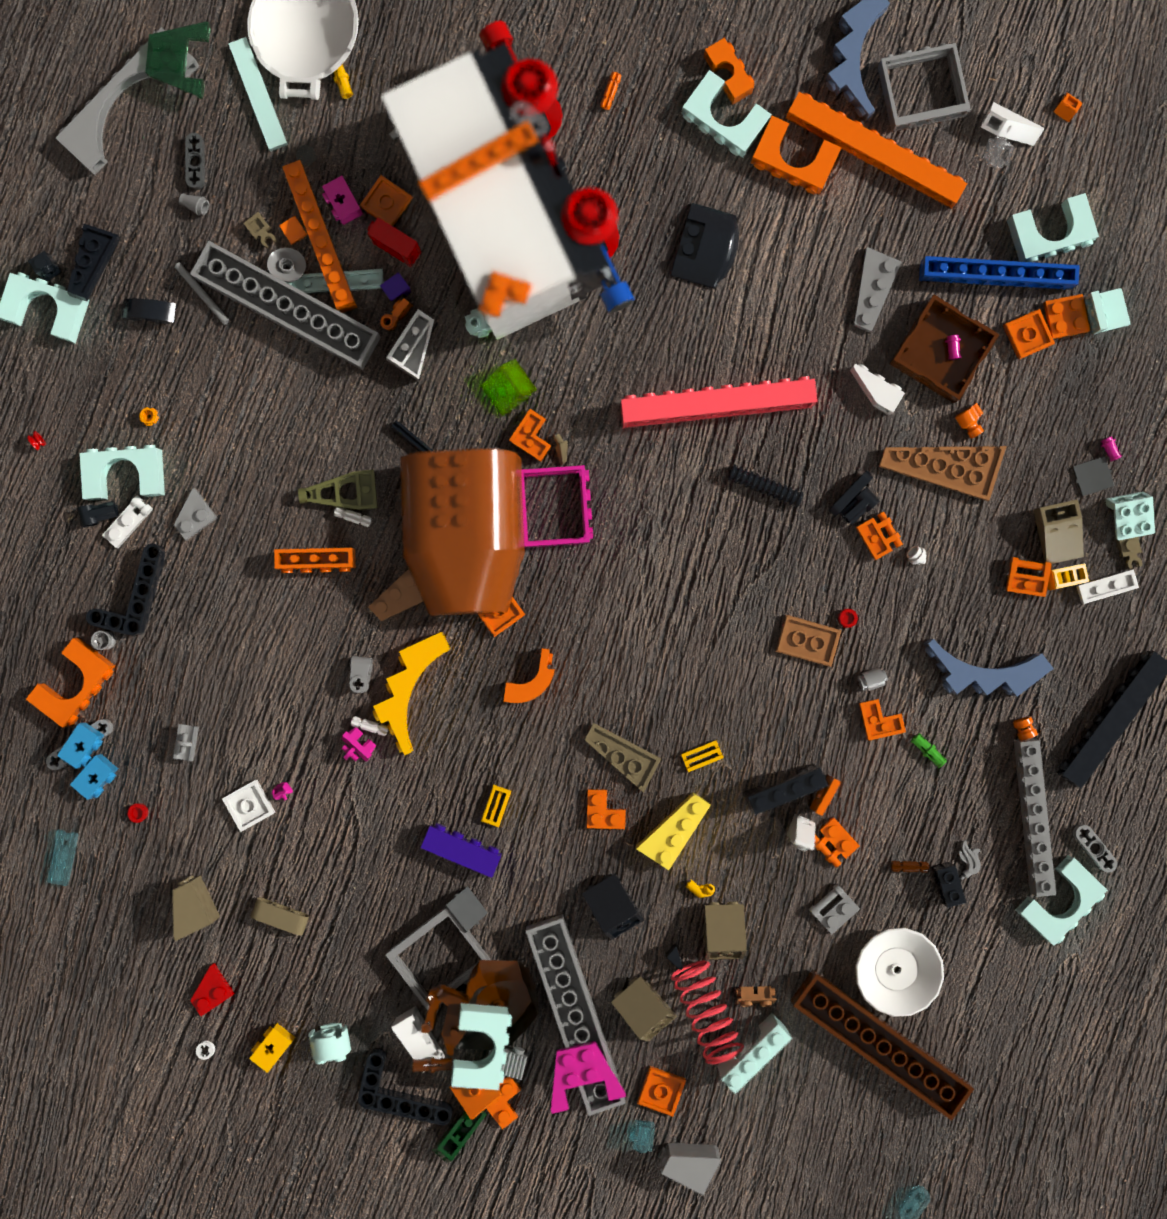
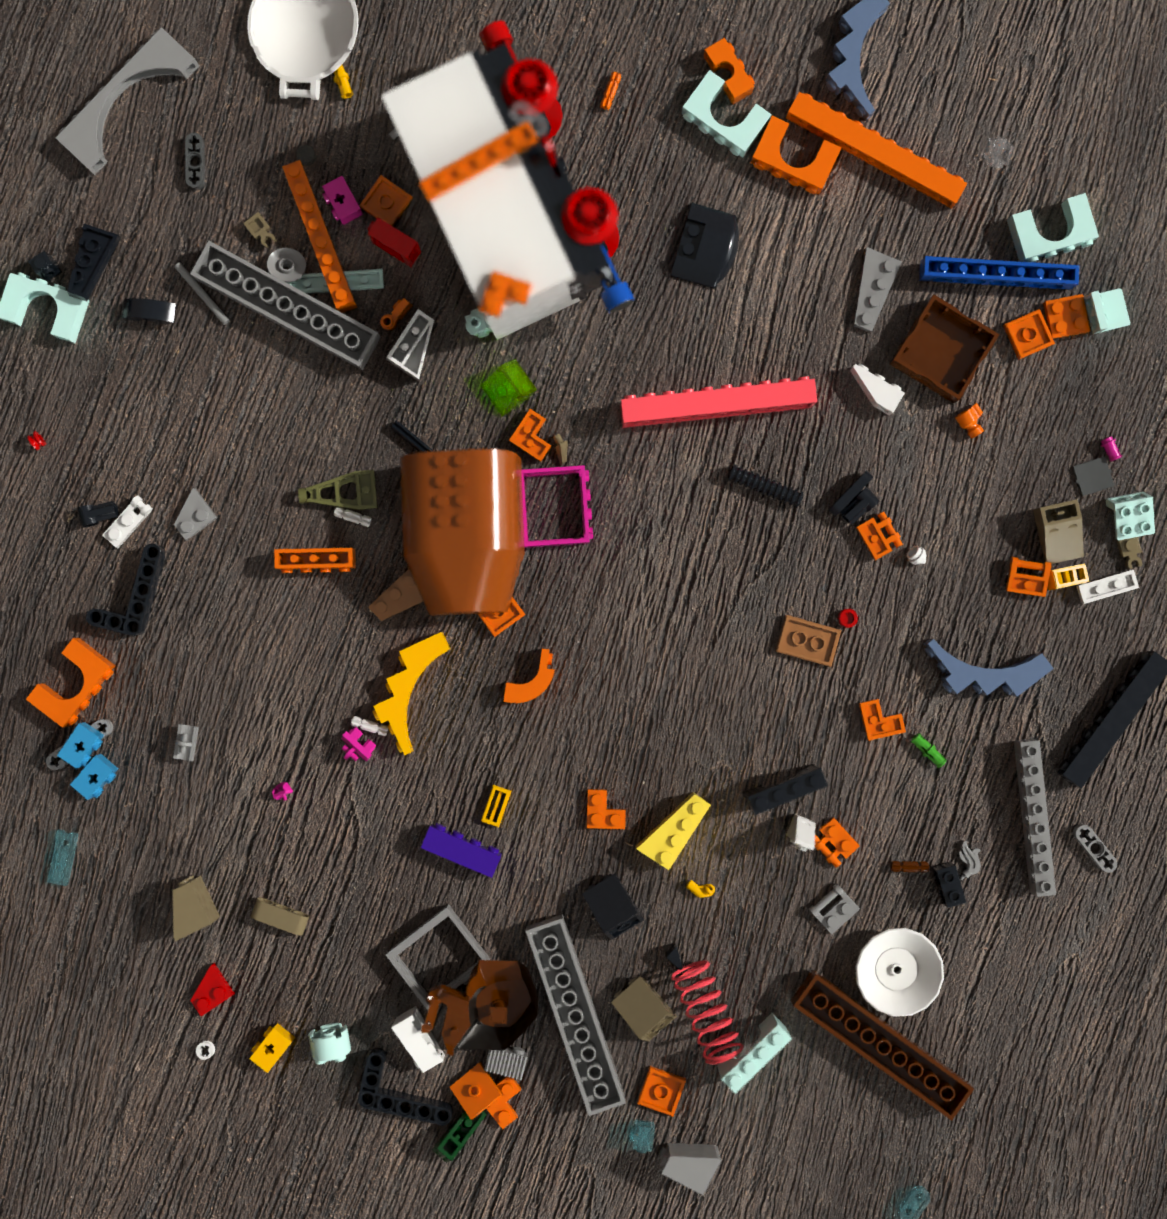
light aqua arch [80,445,165,501] -> none
light grey wheel [91,631,116,650] -> none
red tile [127,803,148,823] -> none
light orange plate [139,407,159,426] -> none
clear green wing [145,22,210,99] -> none
light grey cone [179,193,209,215] -> none
white tile [222,779,276,832] -> none
light aqua tile [228,37,288,151] -> none
orange slope [279,216,307,245] -> none
light grey piece [349,656,373,693] -> none
dark purple panel [380,272,412,301] -> none
reddish brown pin [412,1057,452,1073] -> none
dark grey piece [445,886,488,933] -> none
light aqua arch [451,1003,511,1090] -> none
dark pink wing [551,1041,626,1114] -> none
dark tan wing [584,723,661,793] -> none
yellow tile [681,740,724,772] -> none
dark tan slope [704,902,747,960] -> none
medium nougat hinge [736,986,776,1007] -> none
orange plate [810,775,840,816] -> none
light grey brick [857,667,888,691] -> none
light grey window [877,43,971,132] -> none
medium nougat wing [878,446,1006,501] -> none
dark pink pin [945,335,961,360] -> none
white slope [981,102,1044,146] -> none
orange wheel [1013,716,1038,741] -> none
light aqua arch [1015,855,1108,946] -> none
orange slope [1054,93,1082,122] -> none

